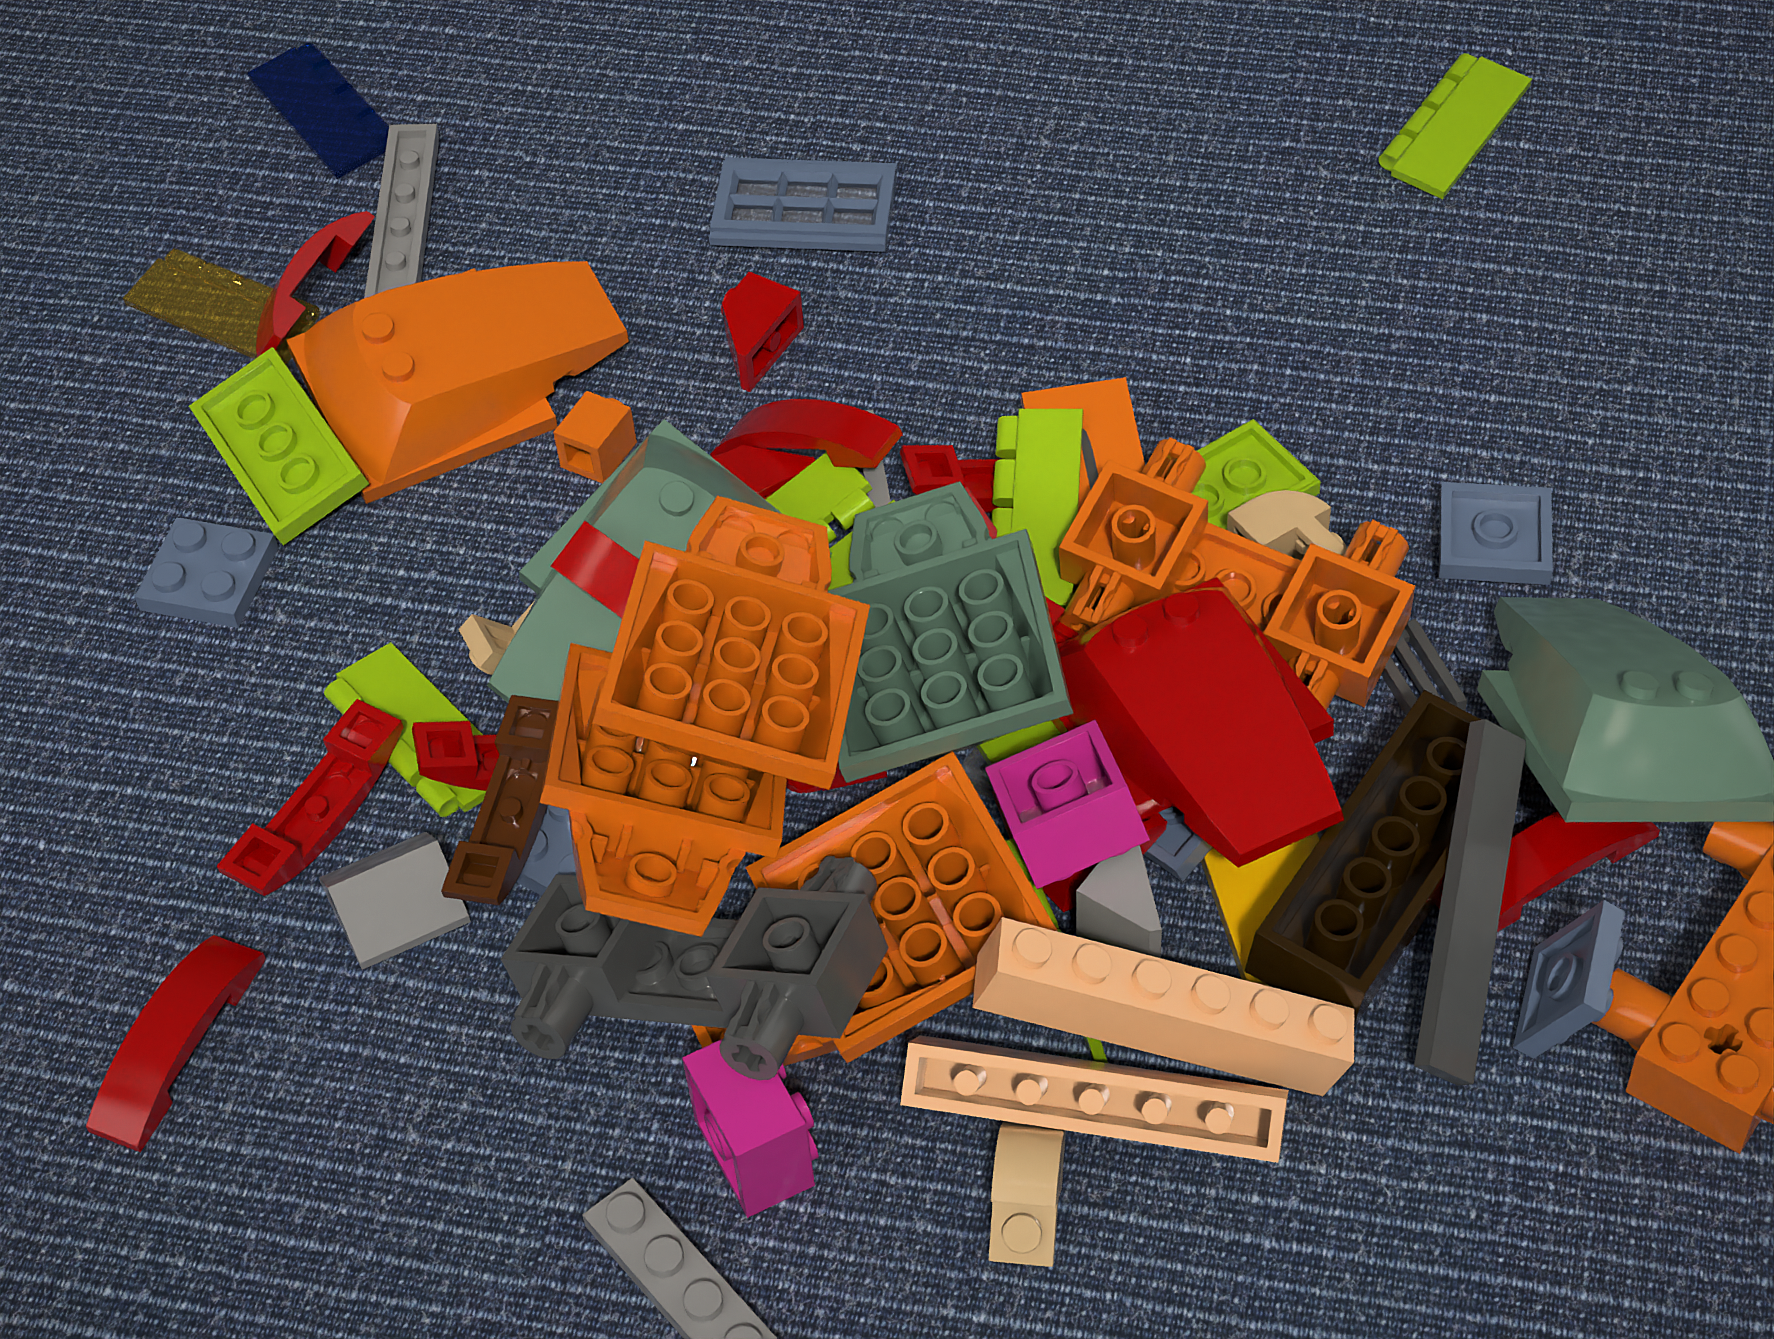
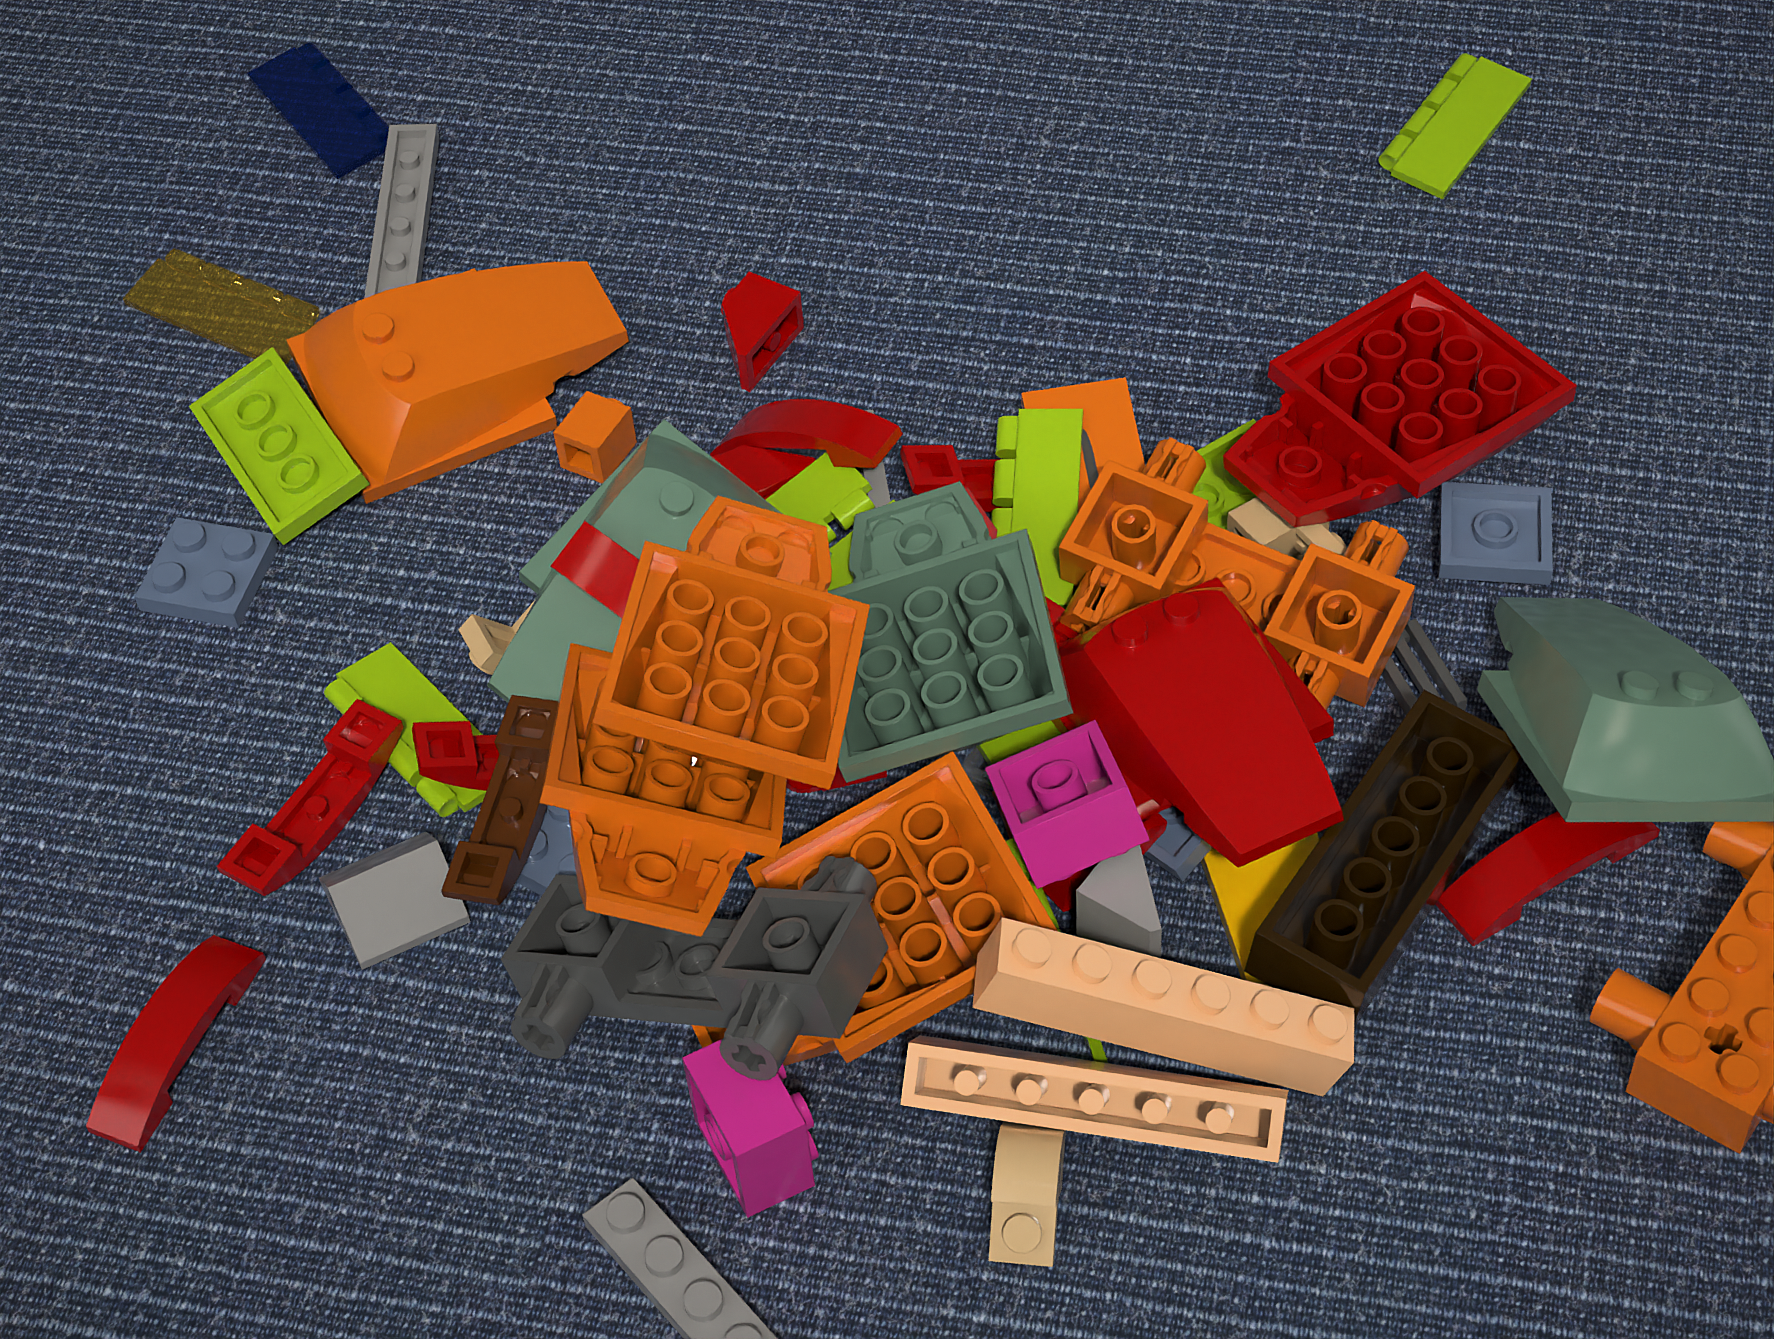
red slope [256,211,375,357] -> none
sand blue piece [709,157,898,252] -> none
dark grey tile [1414,719,1526,1086] -> none
sand blue plate [1513,900,1625,1059] -> none
none -> red wedge [1223,270,1577,528]

